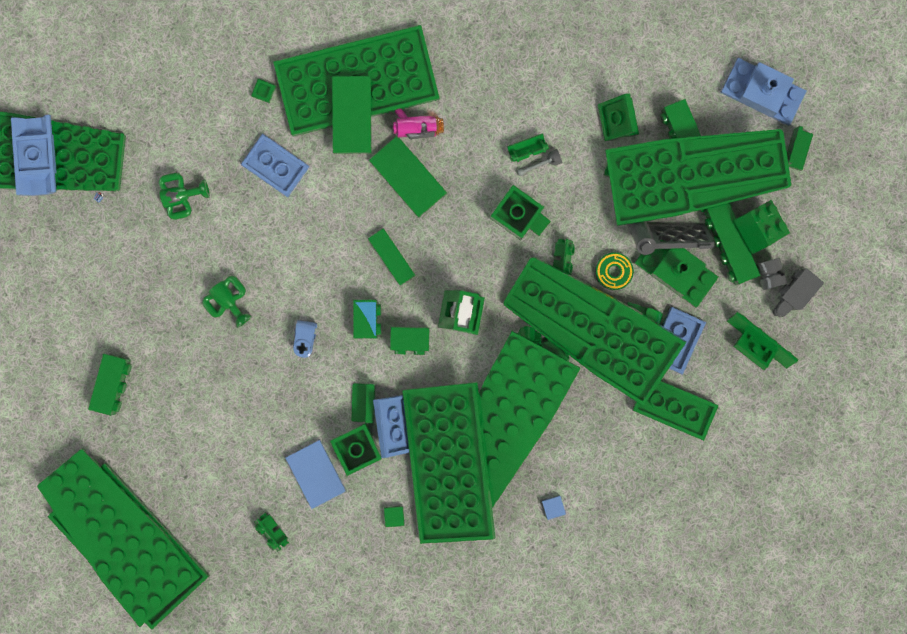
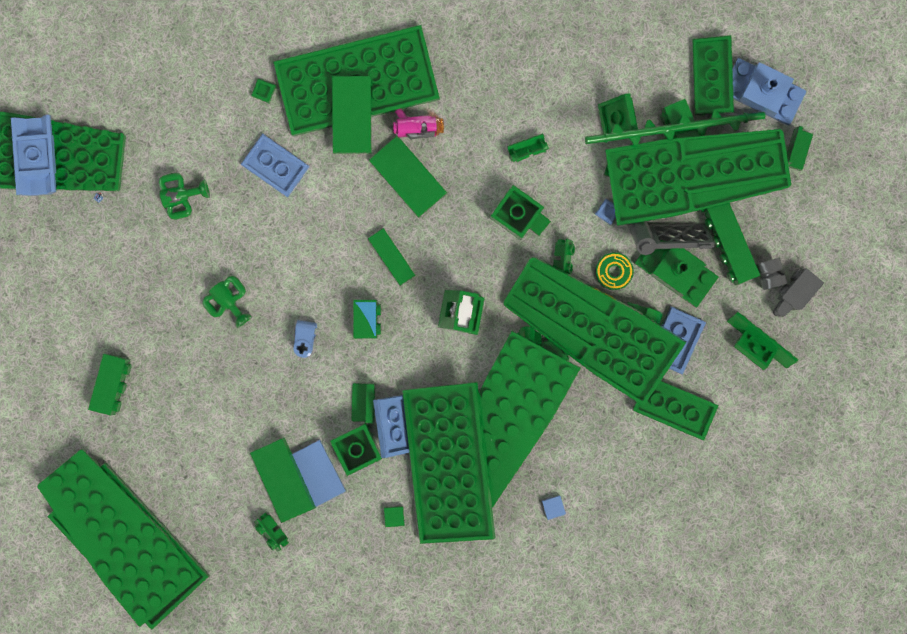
green brick [390,327,430,355] -> none
hinge [517,149,563,176] -> none
green brick [733,200,790,254] -> none
none -> green tile [250,437,316,523]
none -> green plant [585,110,766,145]
none -> medium blue tile [595,199,616,225]
none -> green tile [692,35,734,115]

